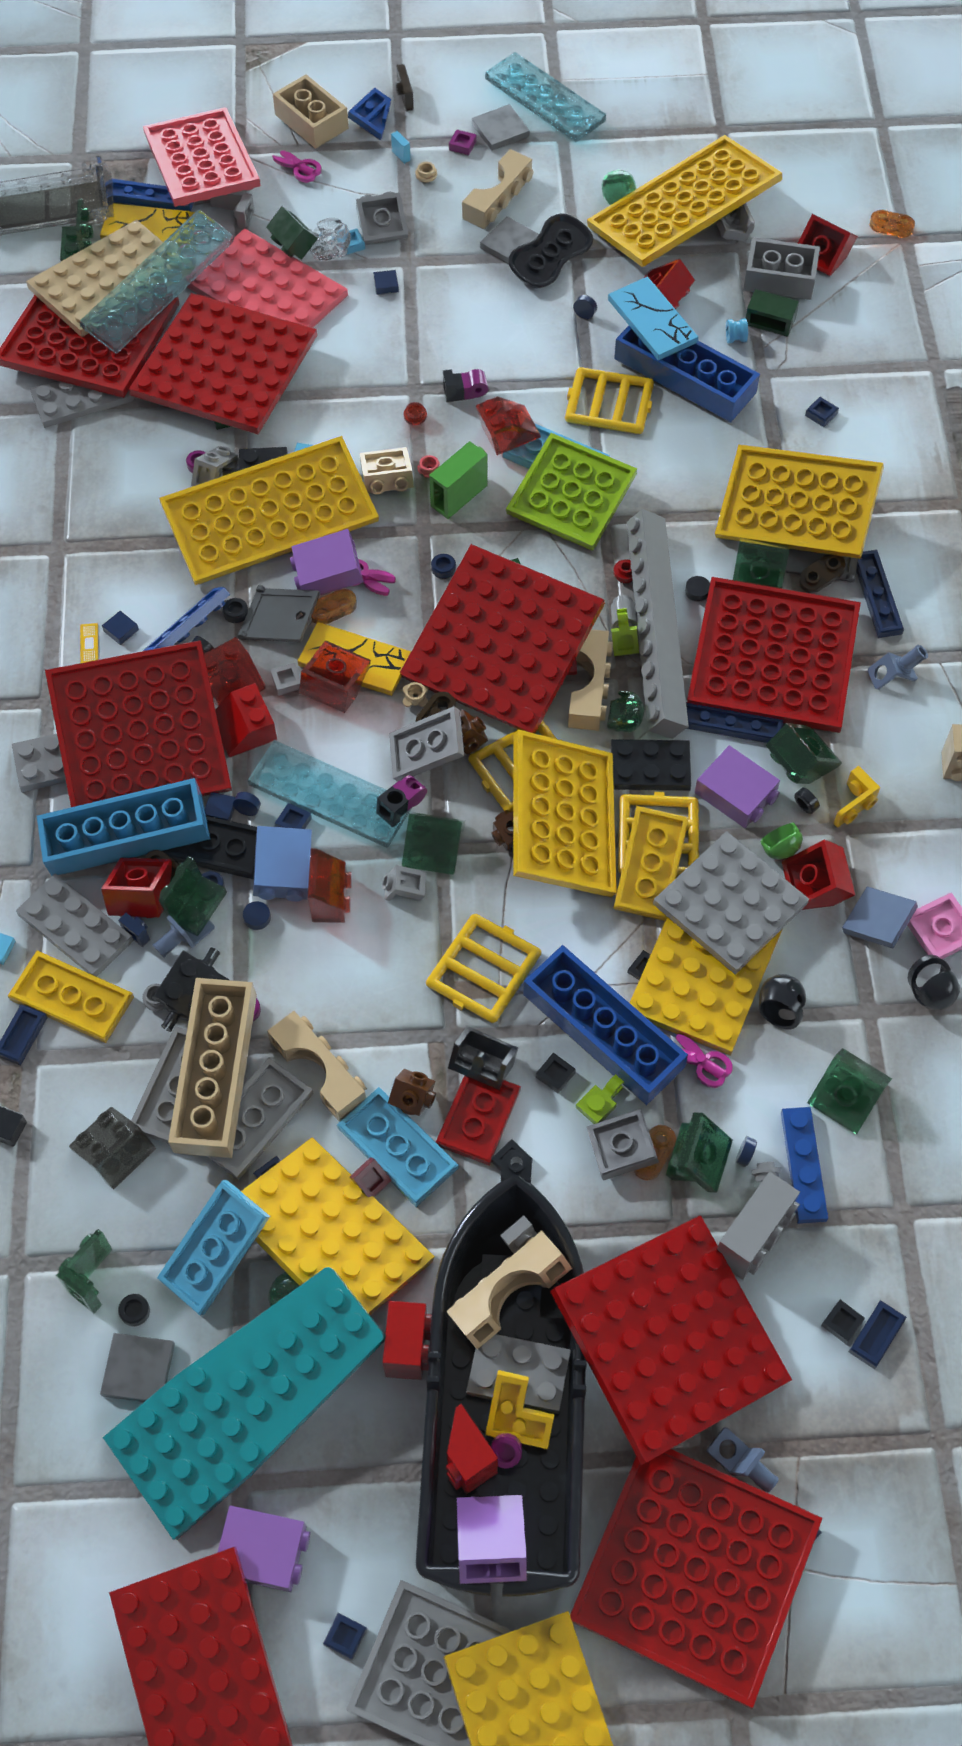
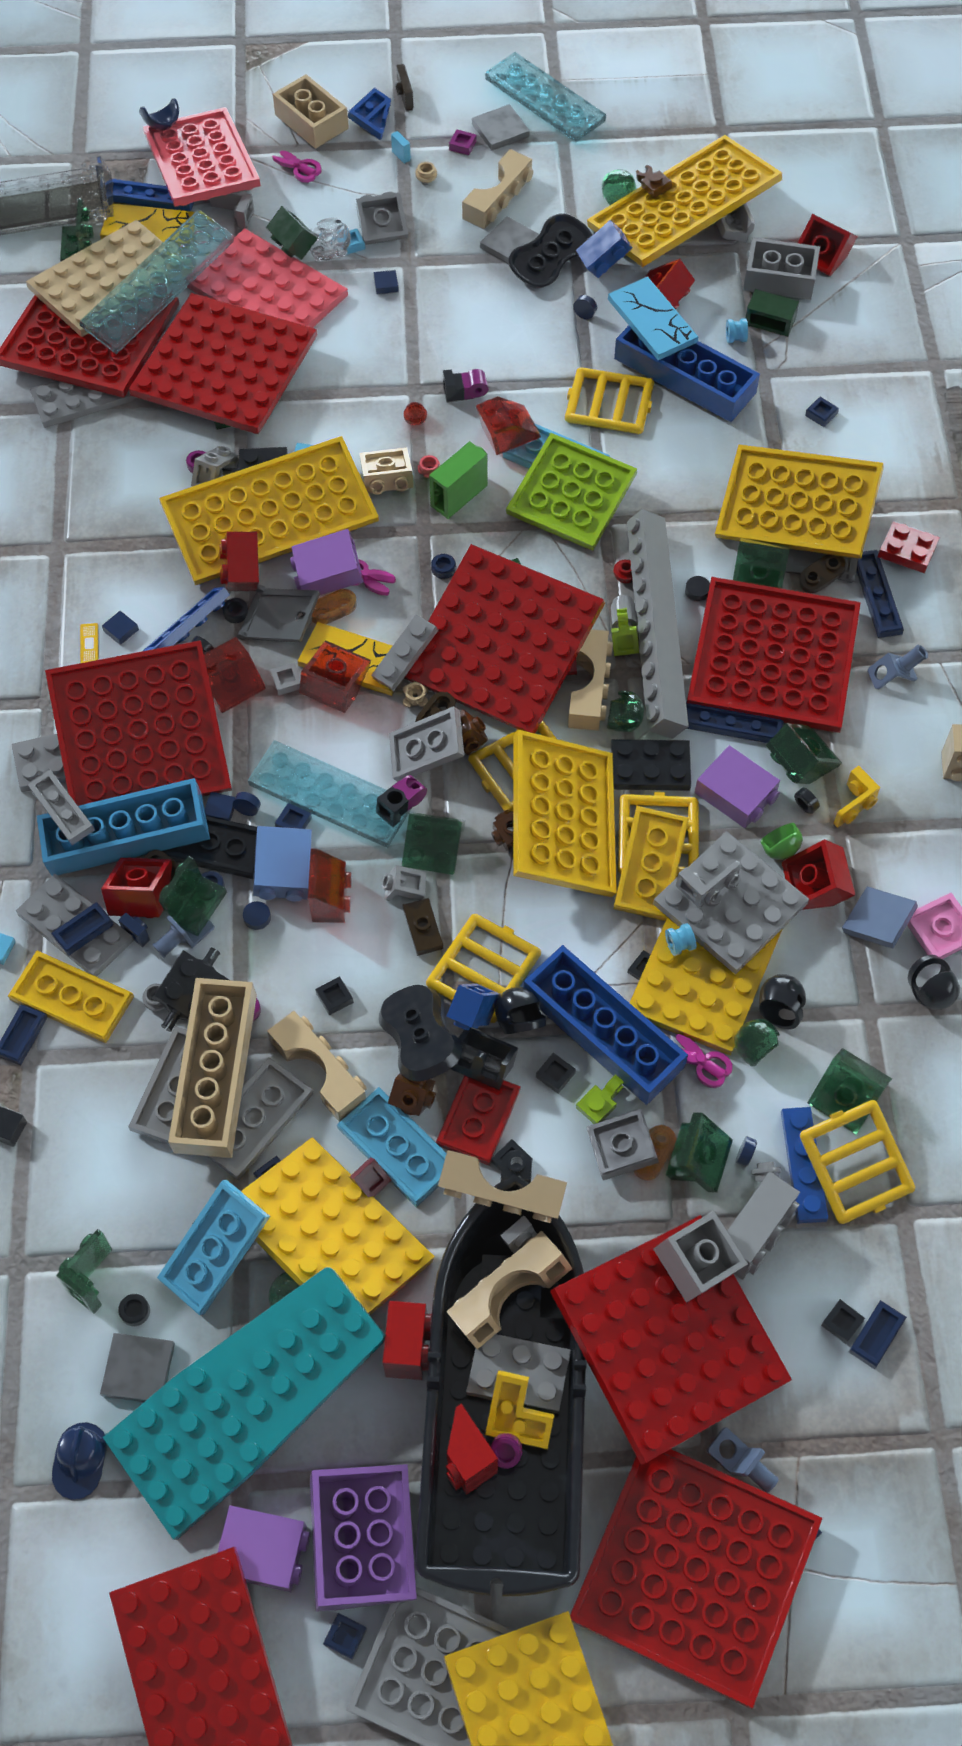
clear smoke bracket [69,1107,156,1190] -> none
red slope [215,683,277,758] -> none
medium lavender brick [457,1495,527,1584] -> none
clear orange plate [869,210,915,238] -> none
none -> light grey plate [28,770,95,845]
none -> dark blue tile [51,902,114,956]
none -> dark blue piece [52,1422,107,1500]
none -> dark blue helmet [139,98,179,131]
none -> red brick [219,532,259,591]
none -> medium lavender slope [310,1464,417,1611]
none -> black tile [315,976,354,1016]
none -> light grey plate [371,614,438,691]
none -> black plate [379,985,462,1082]
none -> dark brown plate [402,898,444,956]
none -> tan arch [438,1150,567,1223]
none -> blue brick [446,983,501,1030]
none -> black helmet [495,987,546,1035]
none -> brick [576,220,632,278]
none -> reddish brown plate [636,165,672,198]
none -> light grey brick [654,1211,747,1303]
none -> medium azure wheel [665,923,697,956]
none -> light grey bracket [676,860,741,908]
none -> clear green hair [734,1019,780,1067]
none -> yellow bar [800,1100,916,1224]
none -> plate [878,521,940,573]

